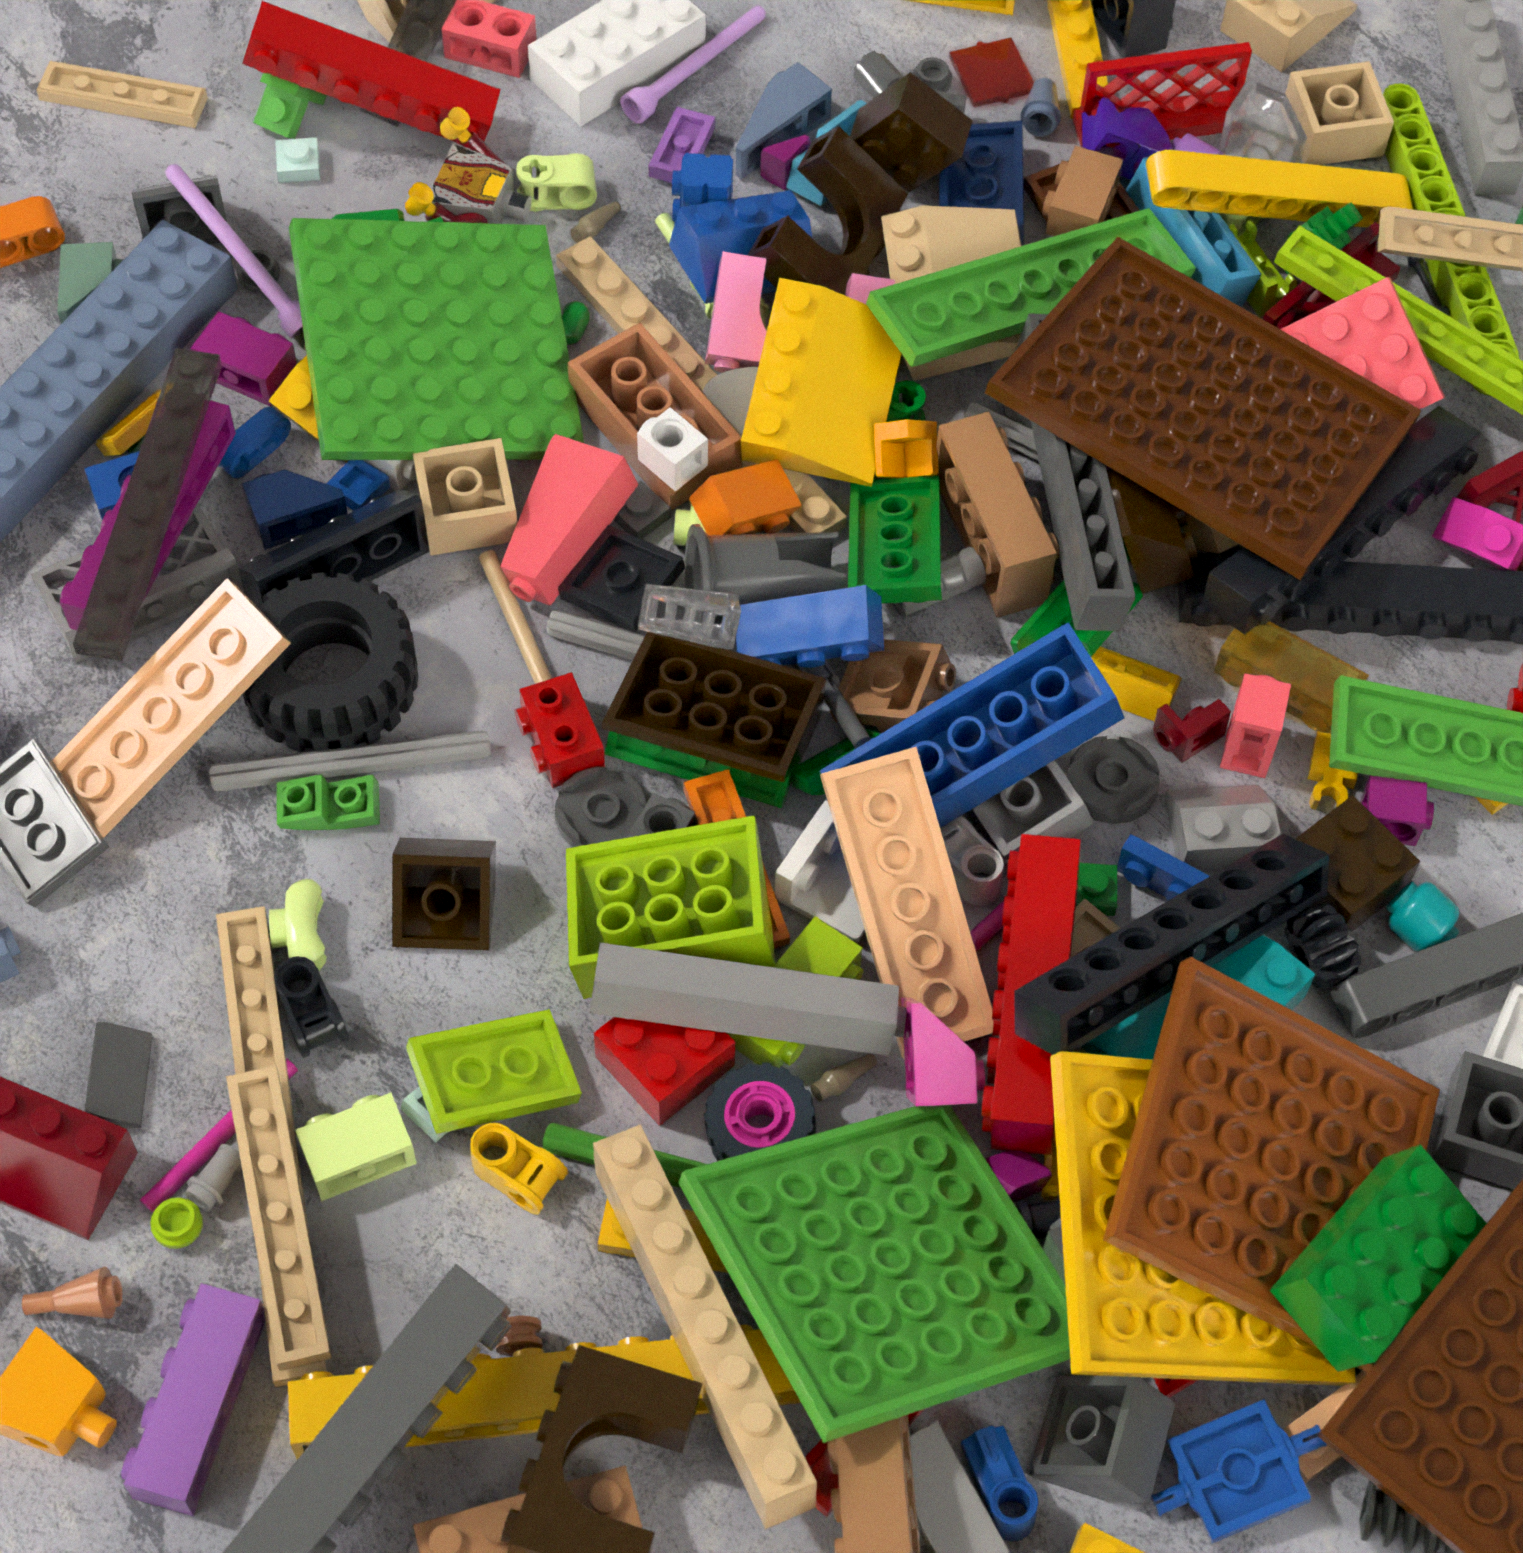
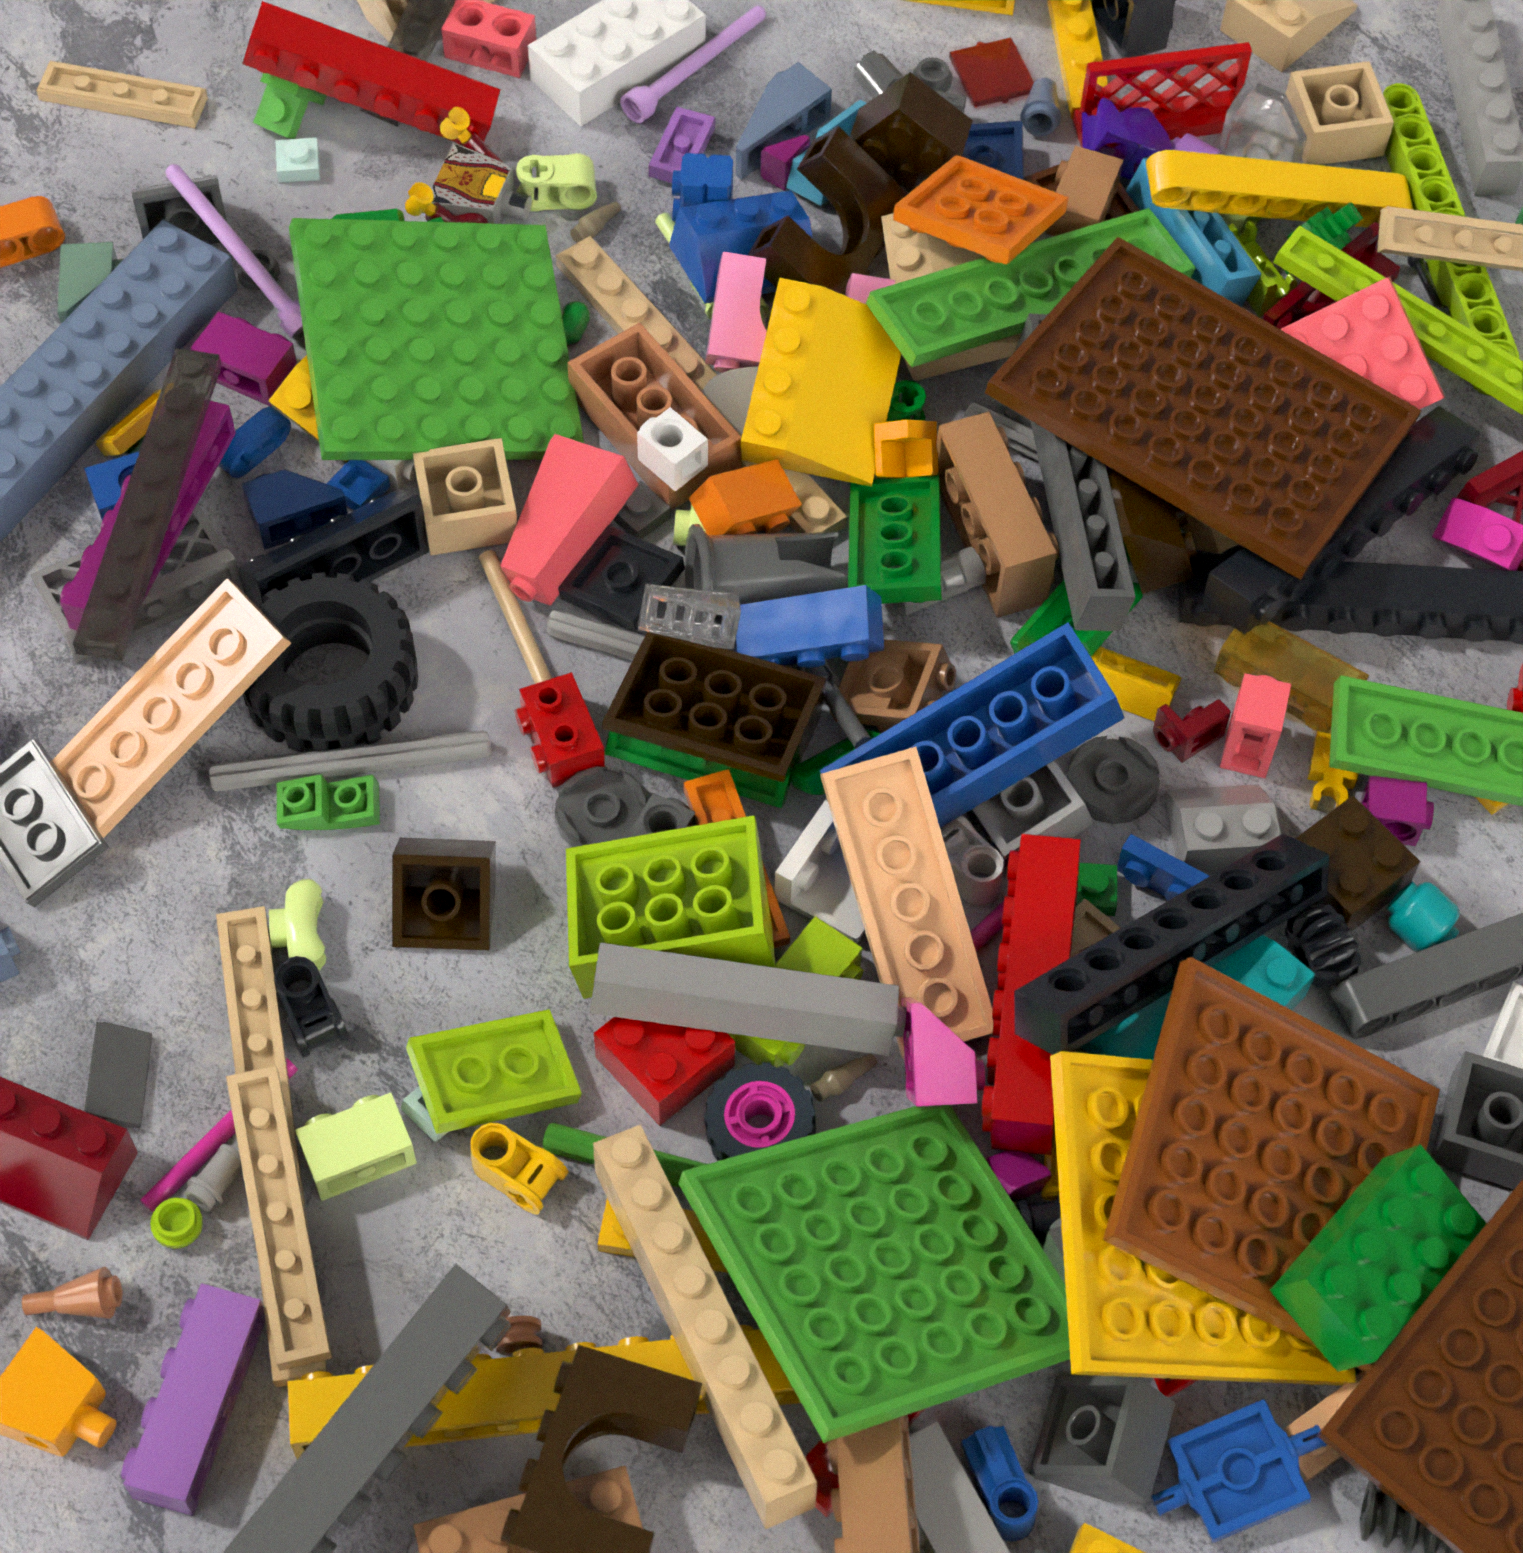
none -> orange plate [893,155,1069,265]

